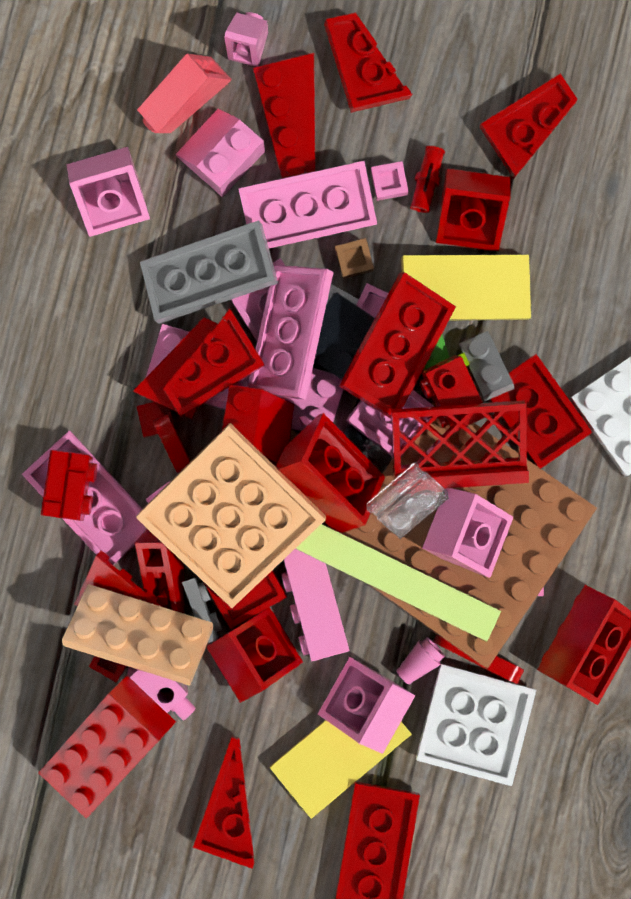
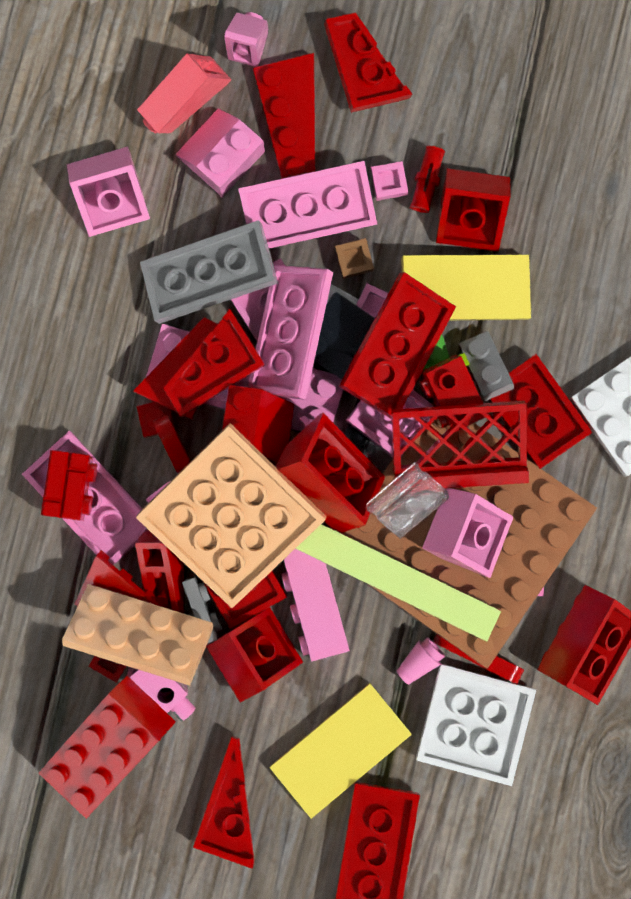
bright pink slope [318,657,415,754] -> none
red wing [480,73,578,179] -> none

